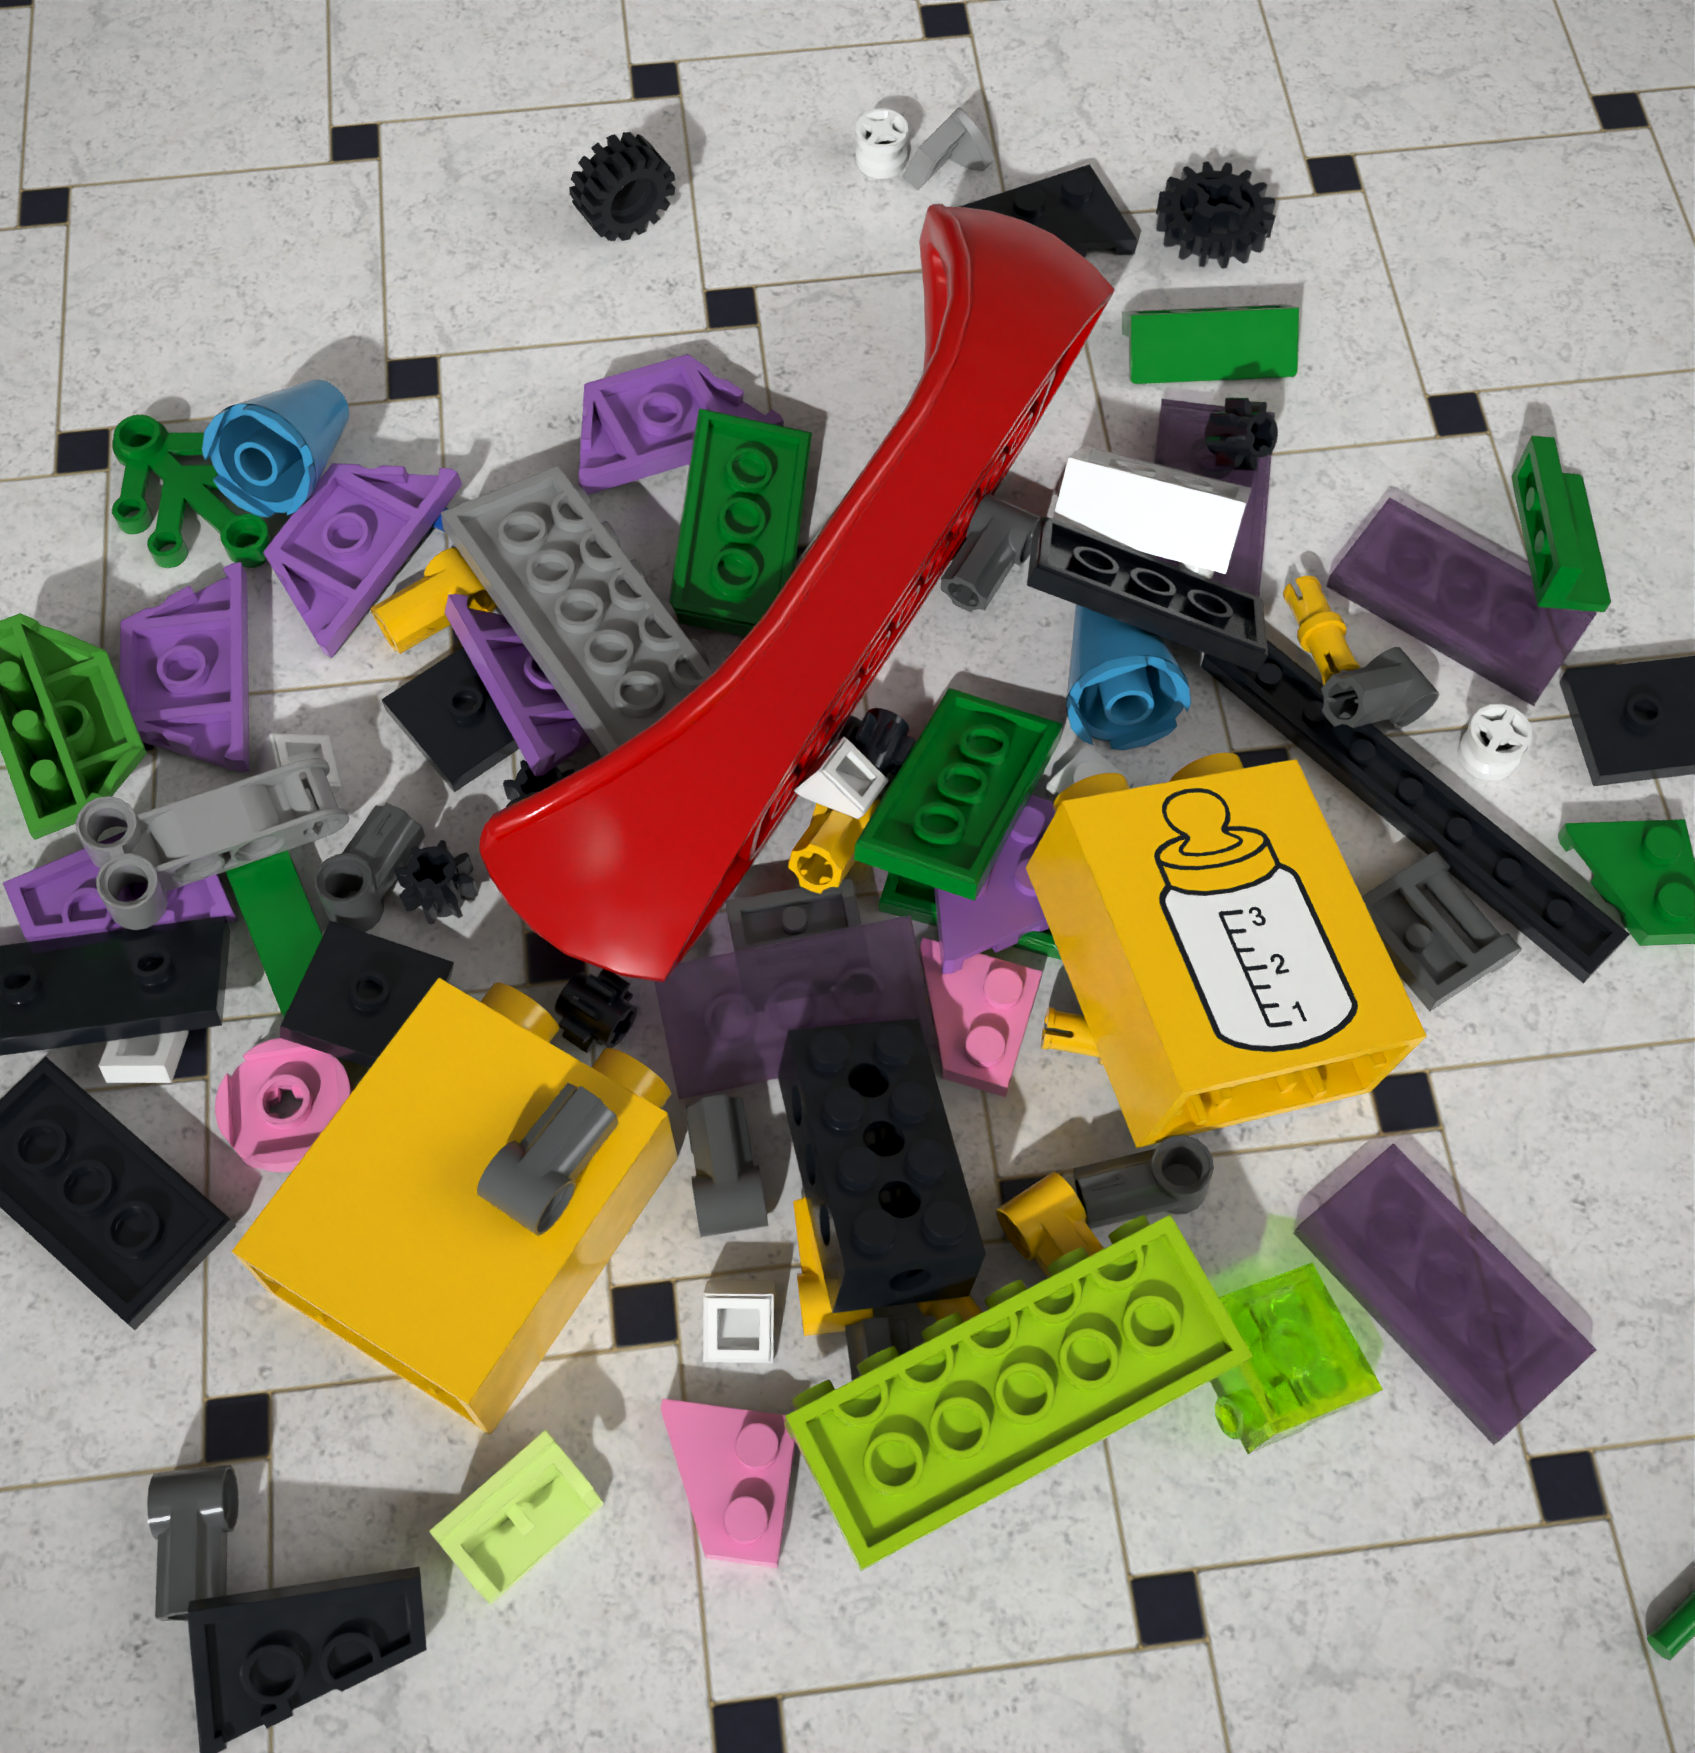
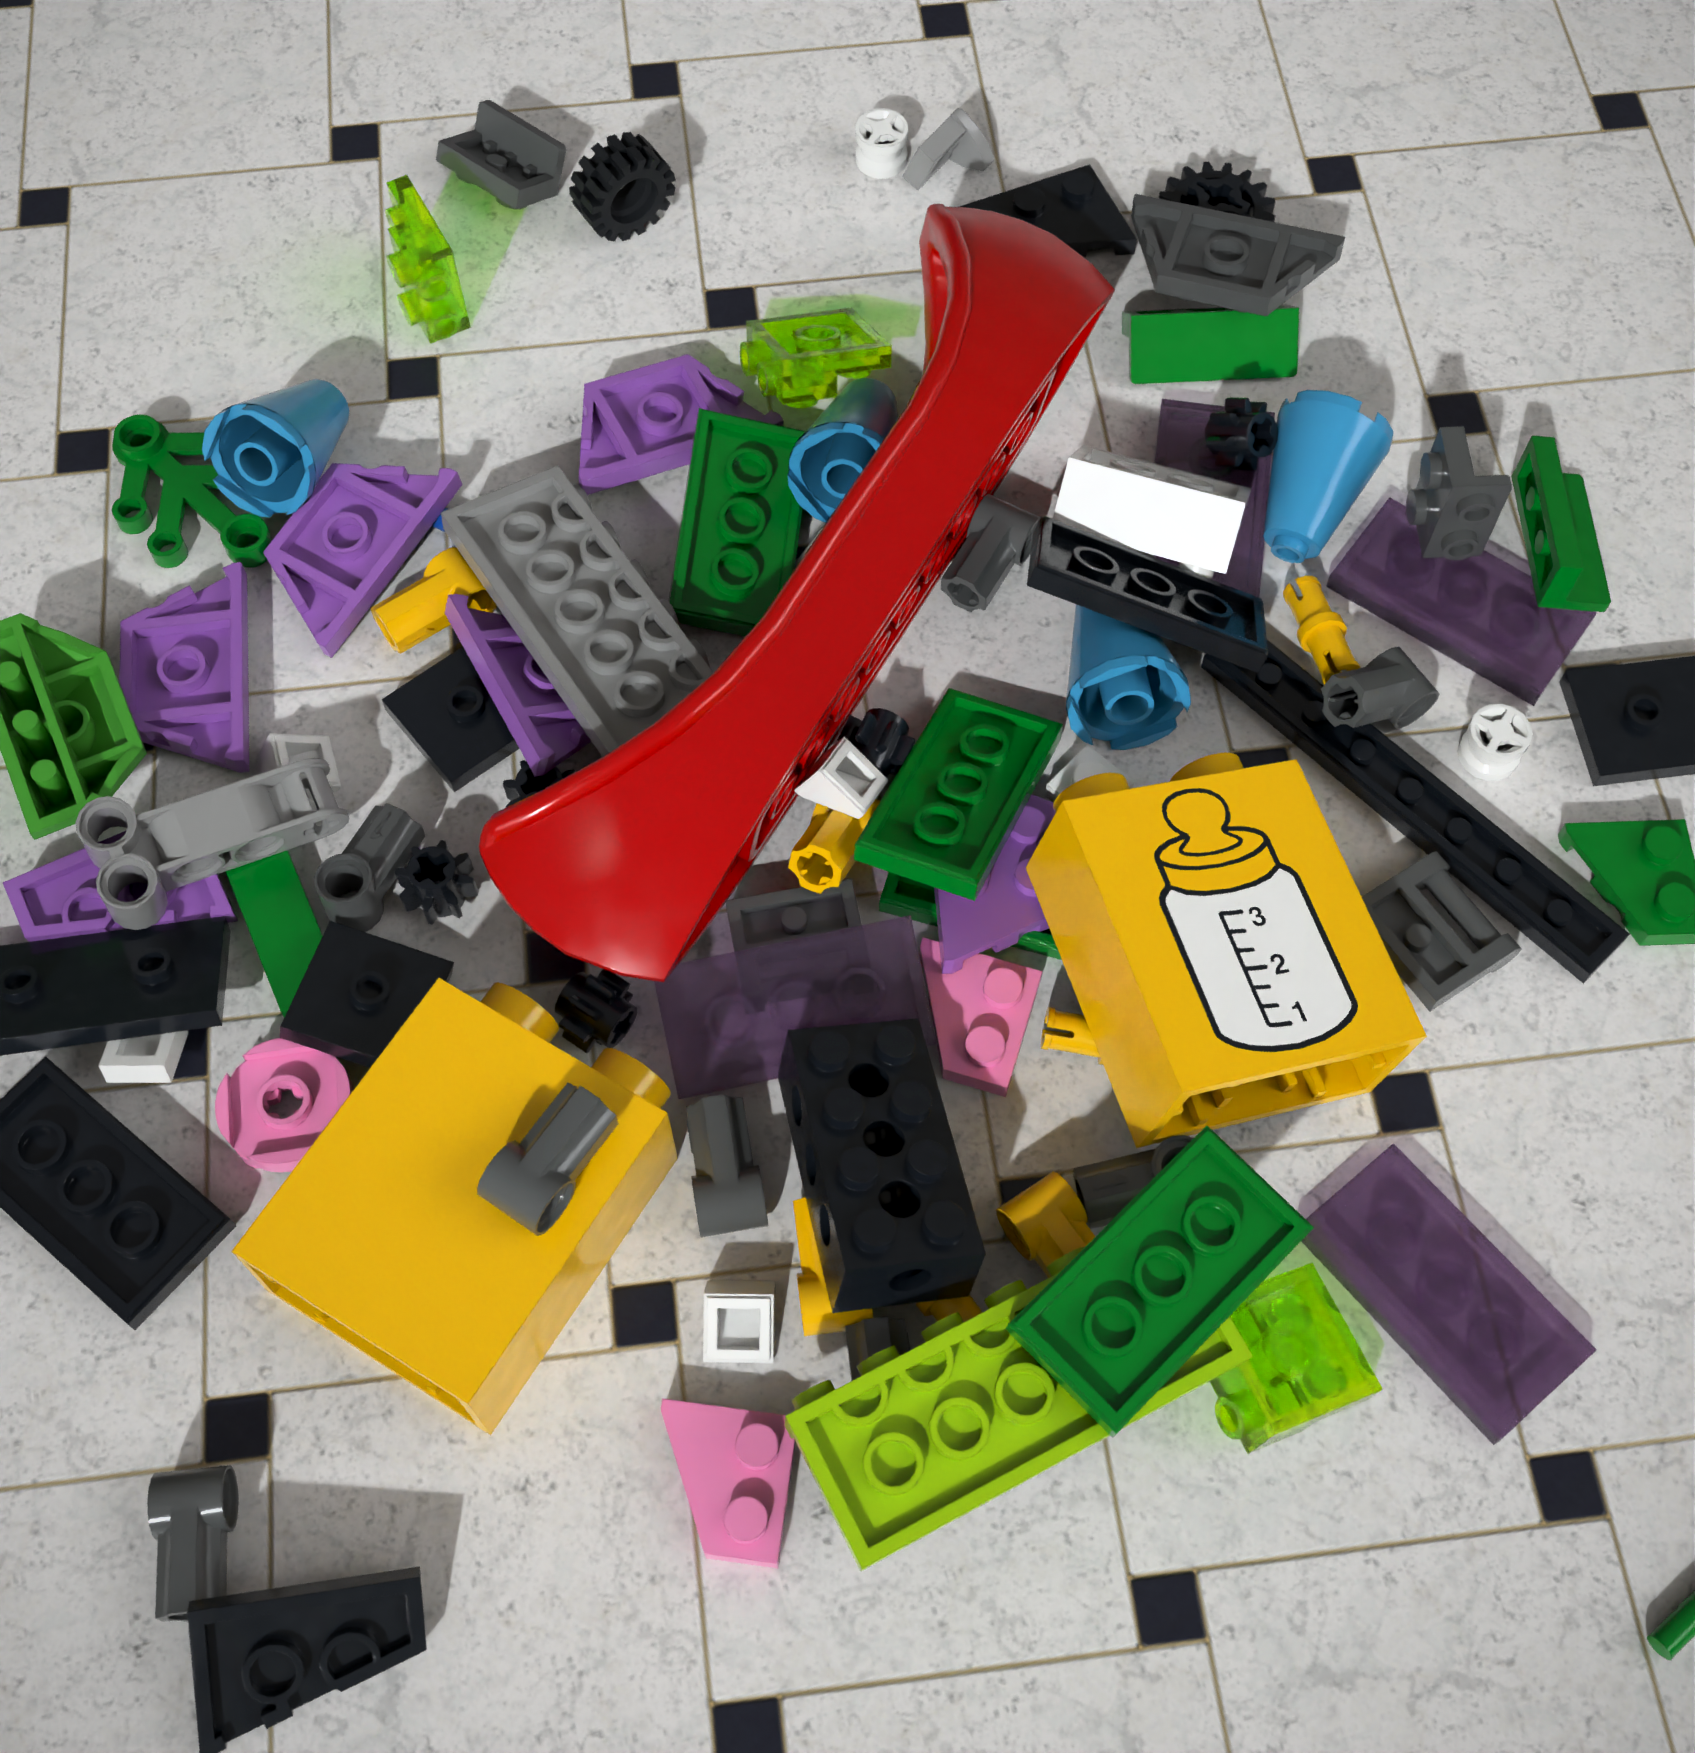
yellowish green hinge [429,1430,604,1605] -> none
none -> clear neon green plate [385,175,471,344]
none -> dark grey bracket [436,100,566,210]
none -> clear neon green plate [740,307,892,408]
none -> dark azure cone [787,378,898,523]
none -> green tile [1006,1126,1314,1438]
none -> dark grey wing [1131,194,1345,316]
none -> dark azure cone [1263,390,1394,563]
none -> dark grey bracket [1406,426,1512,560]

